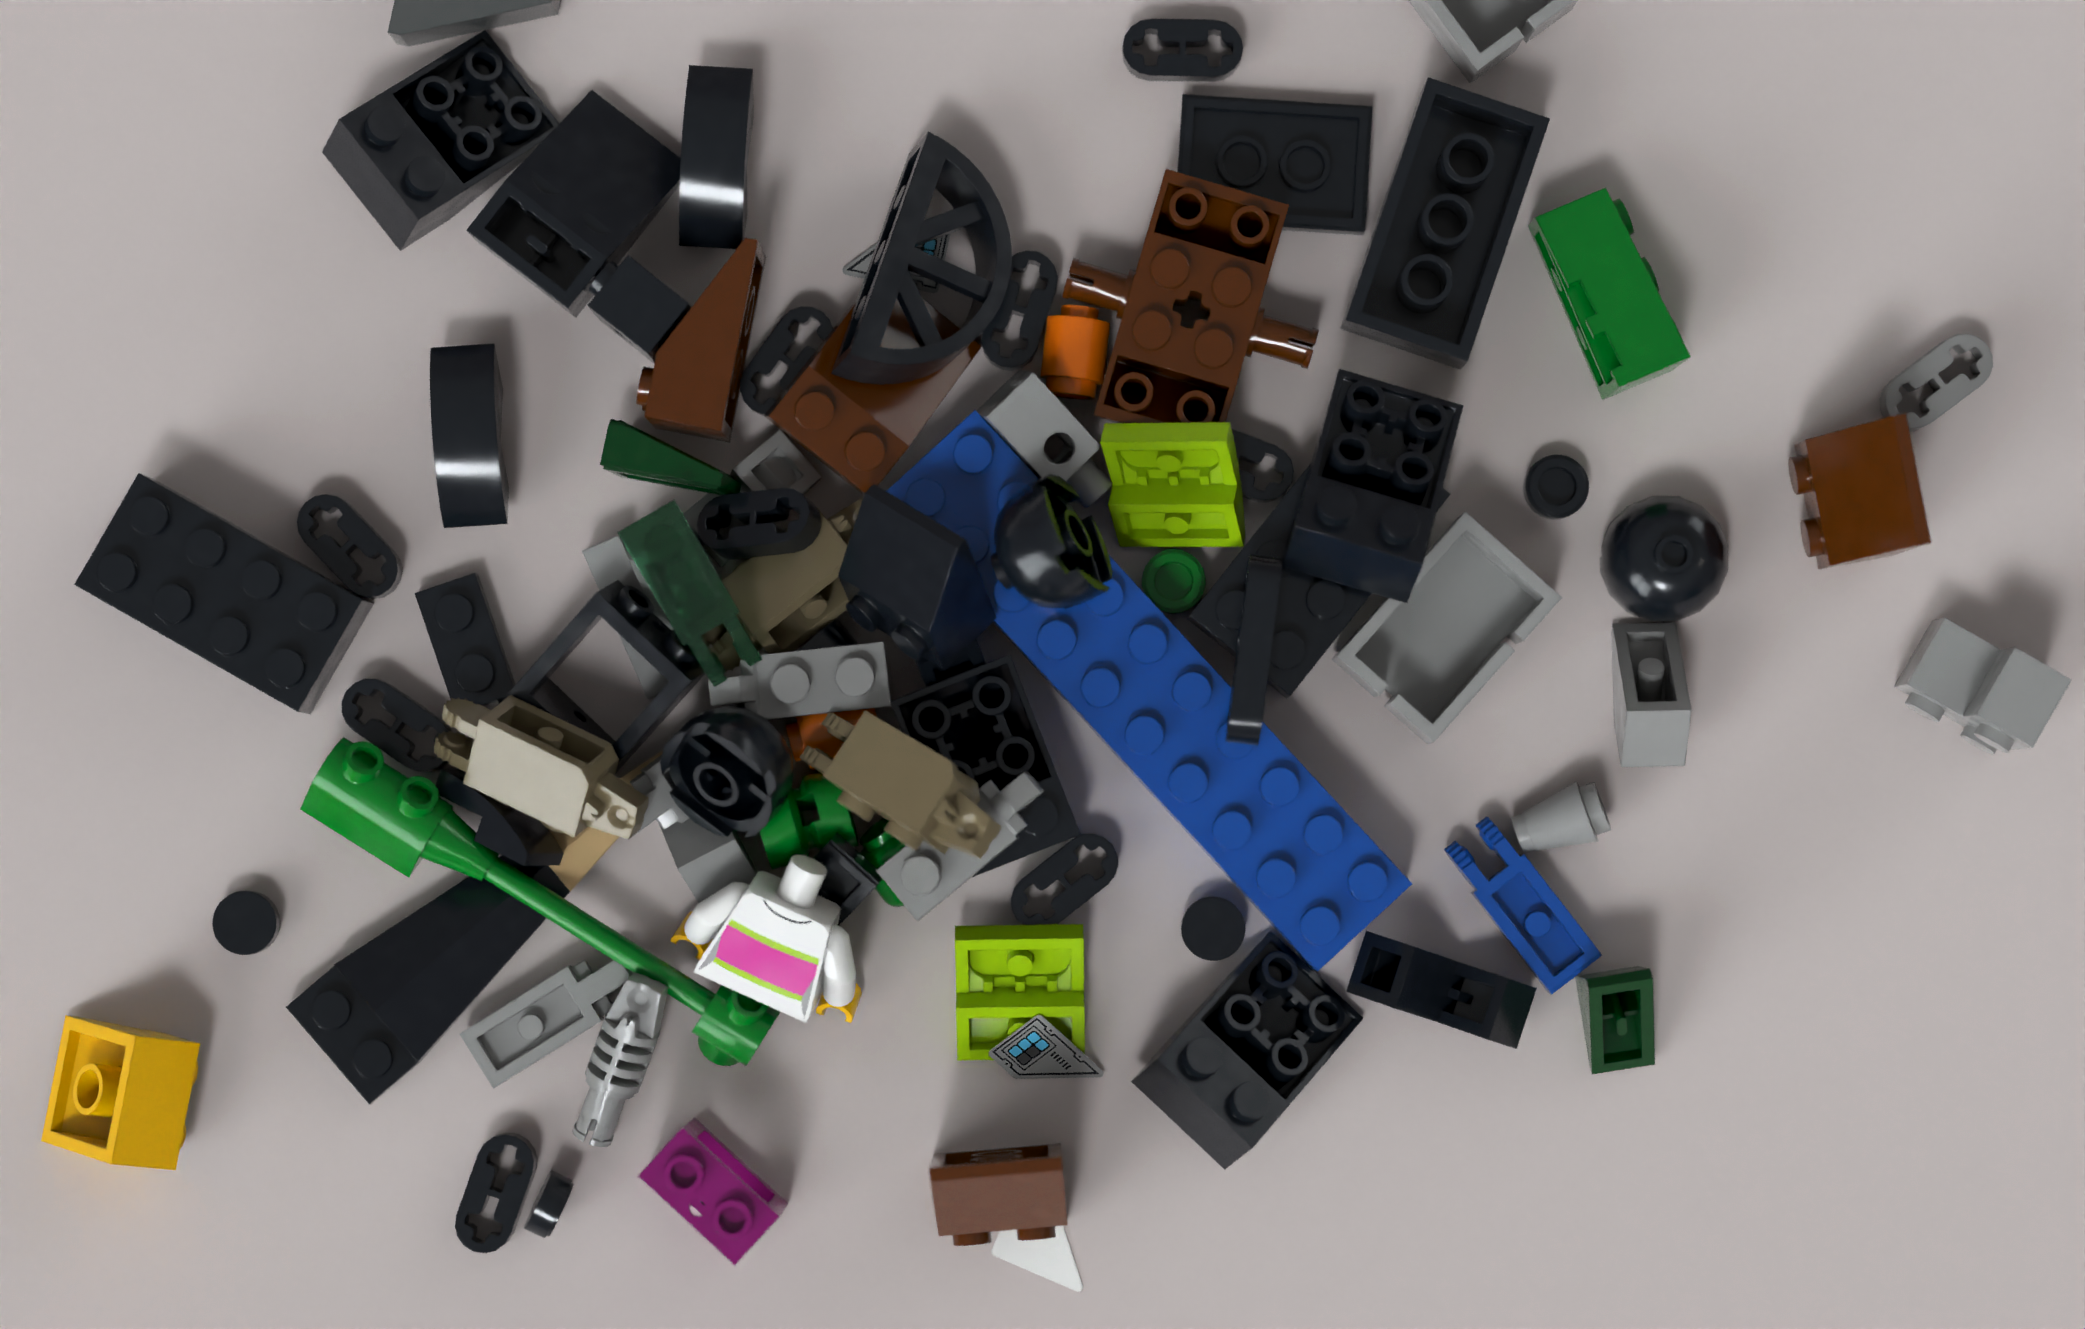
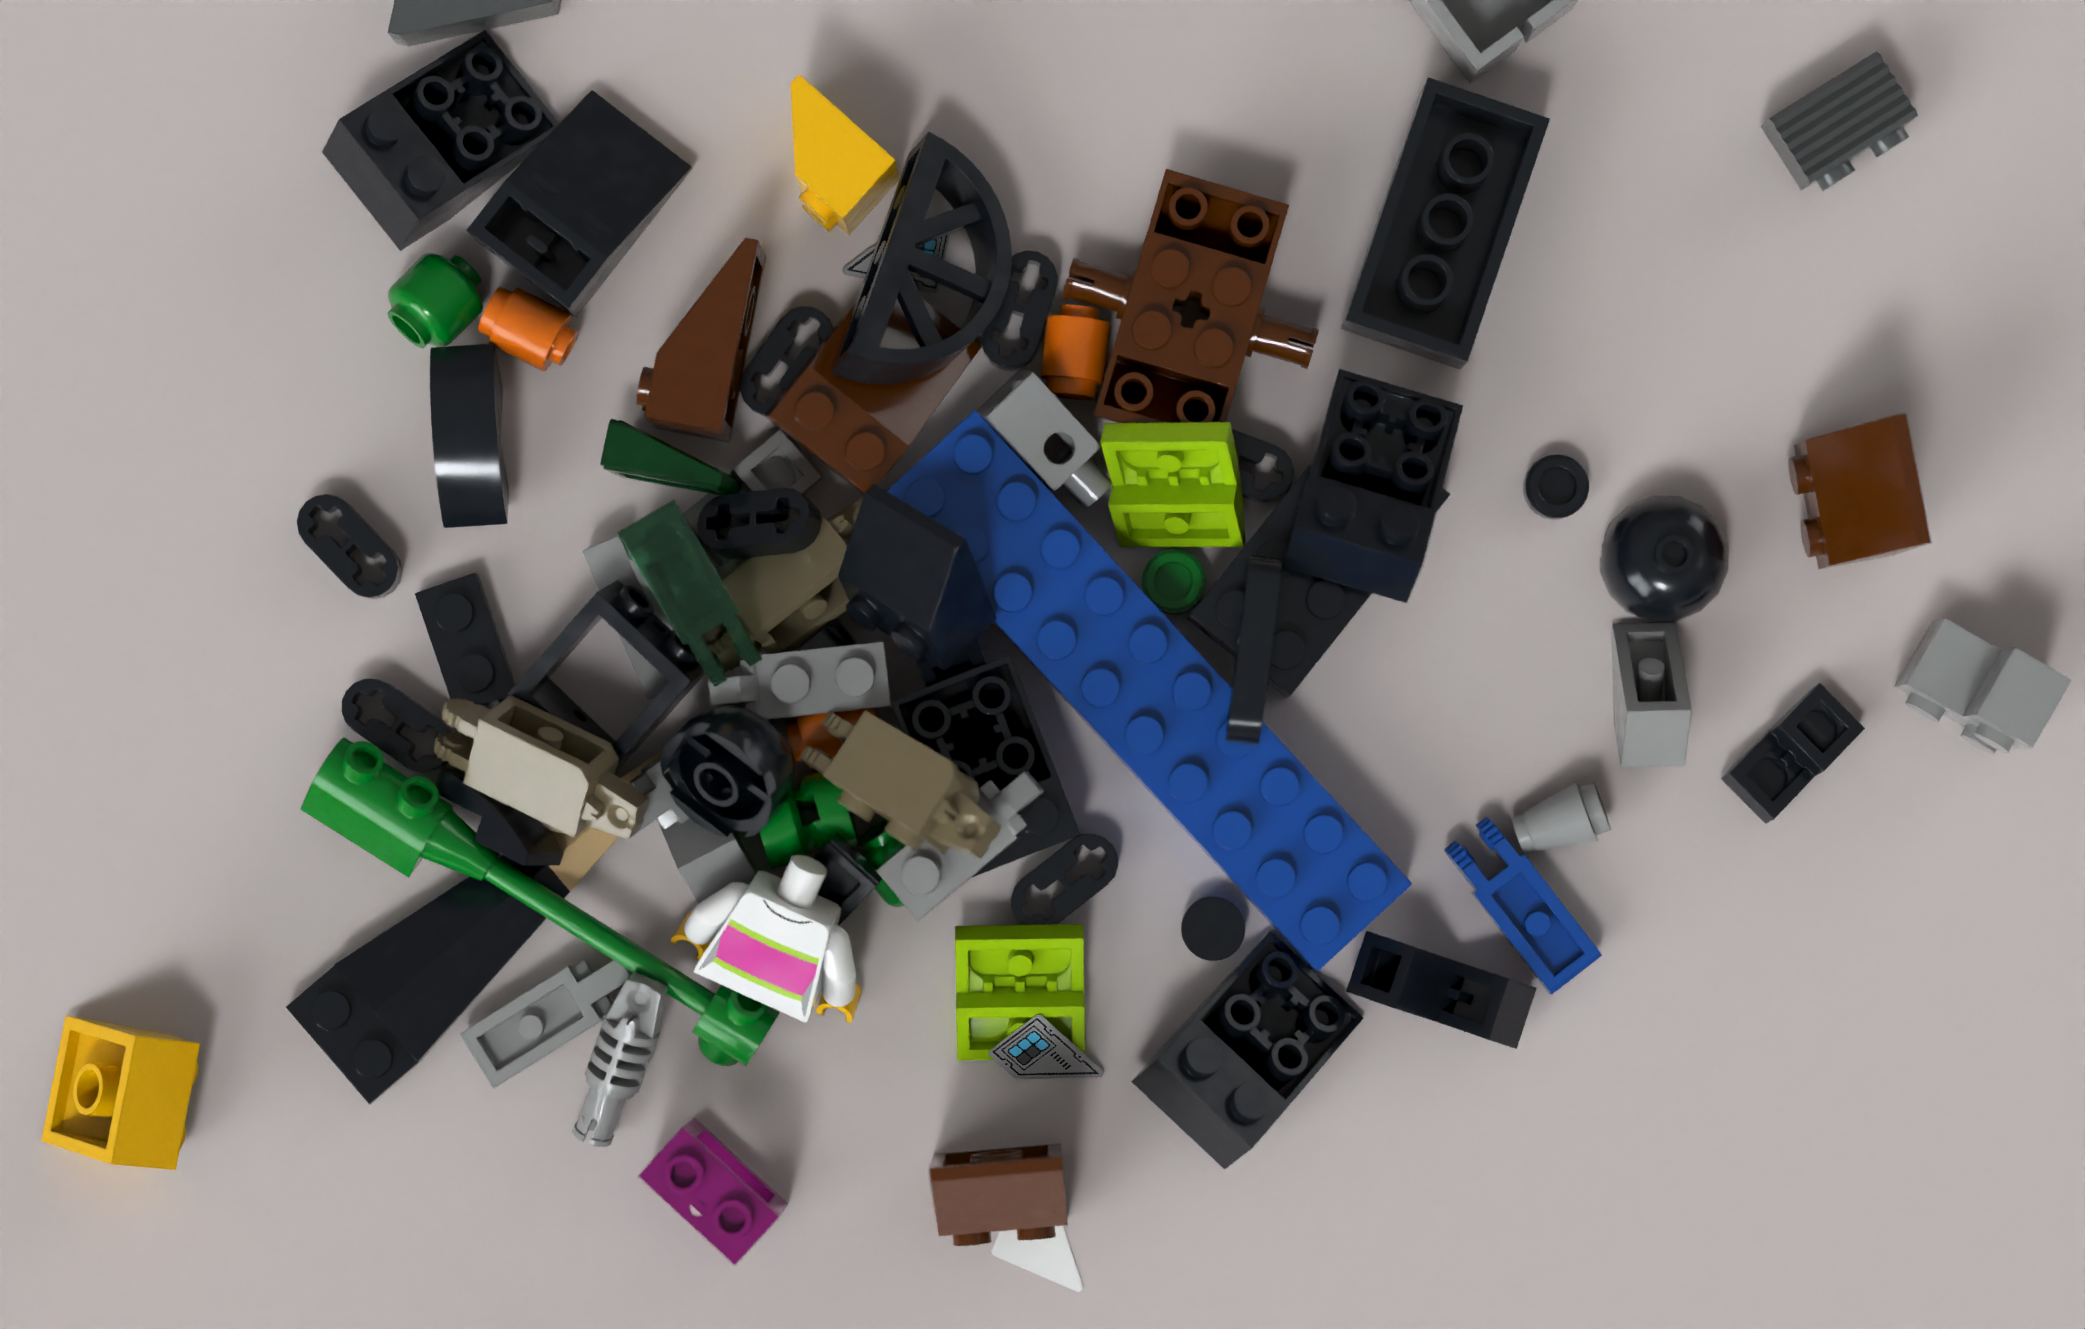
black brick [74,473,374,714] -> none
black tile [212,891,280,955] -> none
black beam [455,1132,538,1253] -> none
black tile [524,1170,574,1238] -> none
black brick [587,255,691,364] -> none
black brick [679,65,754,249] -> none
black cylinder [991,474,1112,609] -> none
black beam [1122,19,1243,82] -> none
black tile [1177,94,1373,235] -> none
light grey piece [1332,511,1562,744] -> none
green wedge [1528,187,1691,400] -> none
dark green slope [1575,966,1655,1074] -> none
light grey beam [1879,334,1993,431] -> none
none -> green head [387,253,483,348]
none -> orange brick [478,286,578,372]
none -> yellow slope [790,74,900,235]
none -> black slope [1721,683,1865,824]
none -> dark grey brick [1761,51,1918,191]

